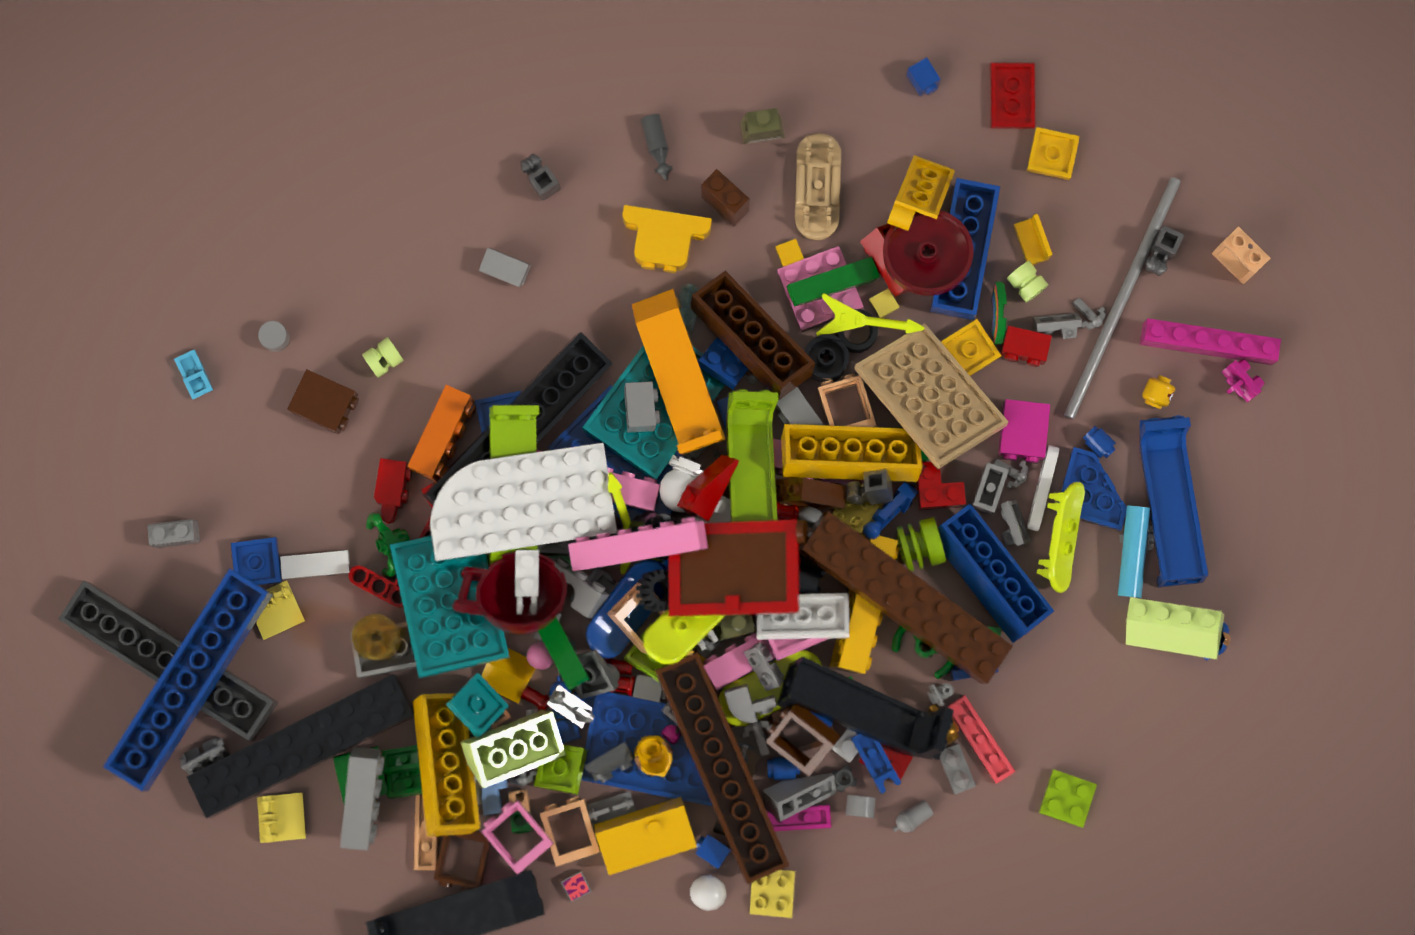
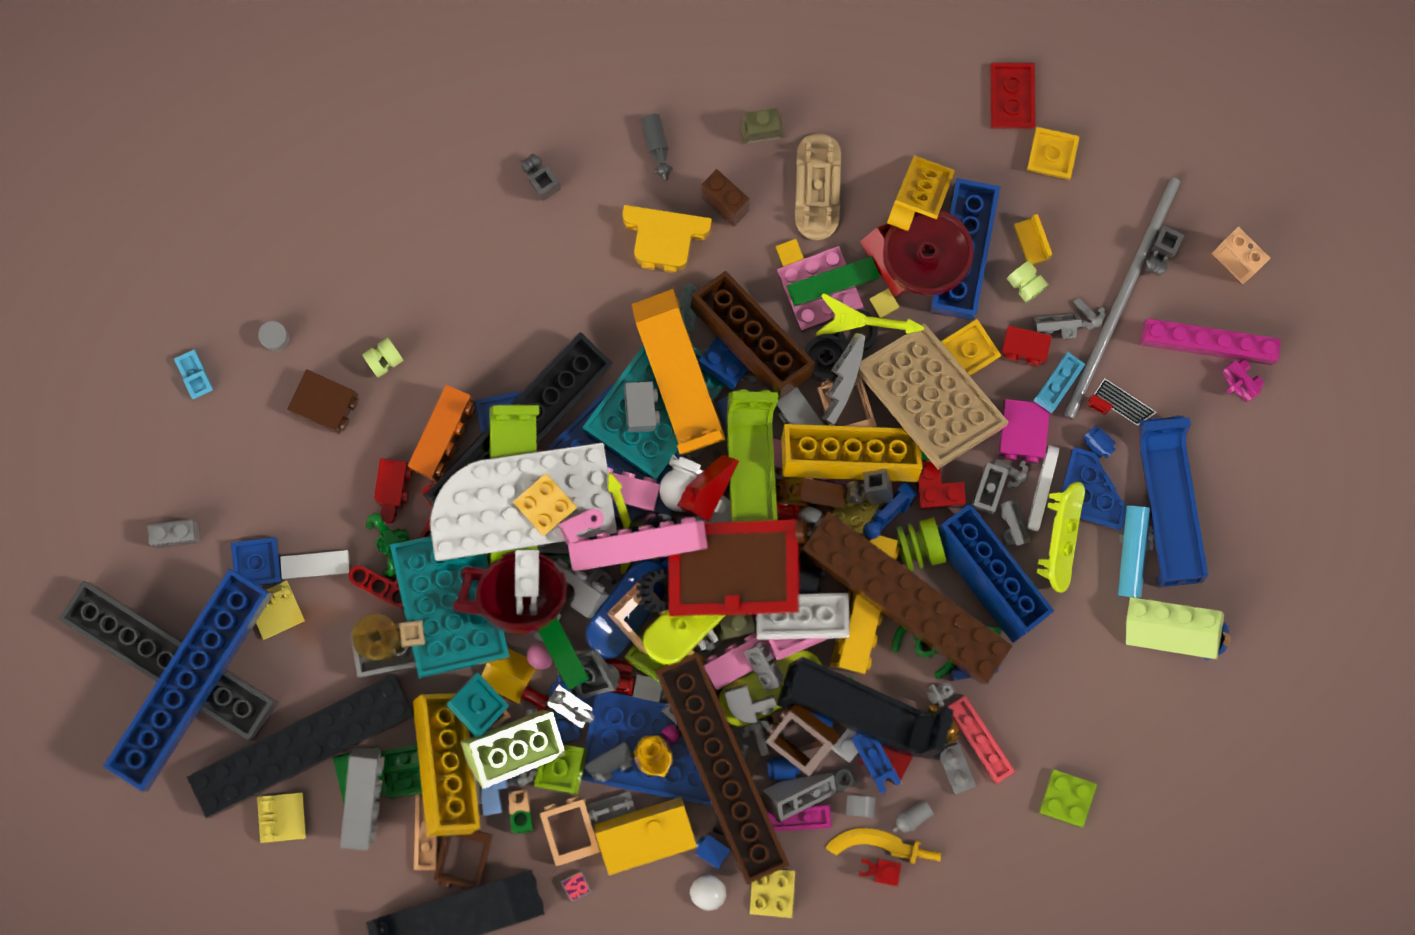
light grey hinge [180,737,230,775] -> none
light grey hinge [479,248,532,287] -> none
bright pink window [482,800,554,874] -> none
blue brick [906,57,941,96] -> none
green tile [991,282,1007,344] -> none
yellow head [1142,375,1175,409] -> none
none -> tan tile [399,621,425,647]
none -> yellow hinge [513,473,577,536]
none -> bright pink leg [558,509,604,544]
none -> light grey slope [821,333,865,425]
none -> yellow sword [825,828,942,864]
none -> red brick [858,858,902,887]
none -> medium azure tile [1033,352,1085,413]
none -> red tile [1086,394,1113,415]
none -> sticker [1094,378,1157,426]

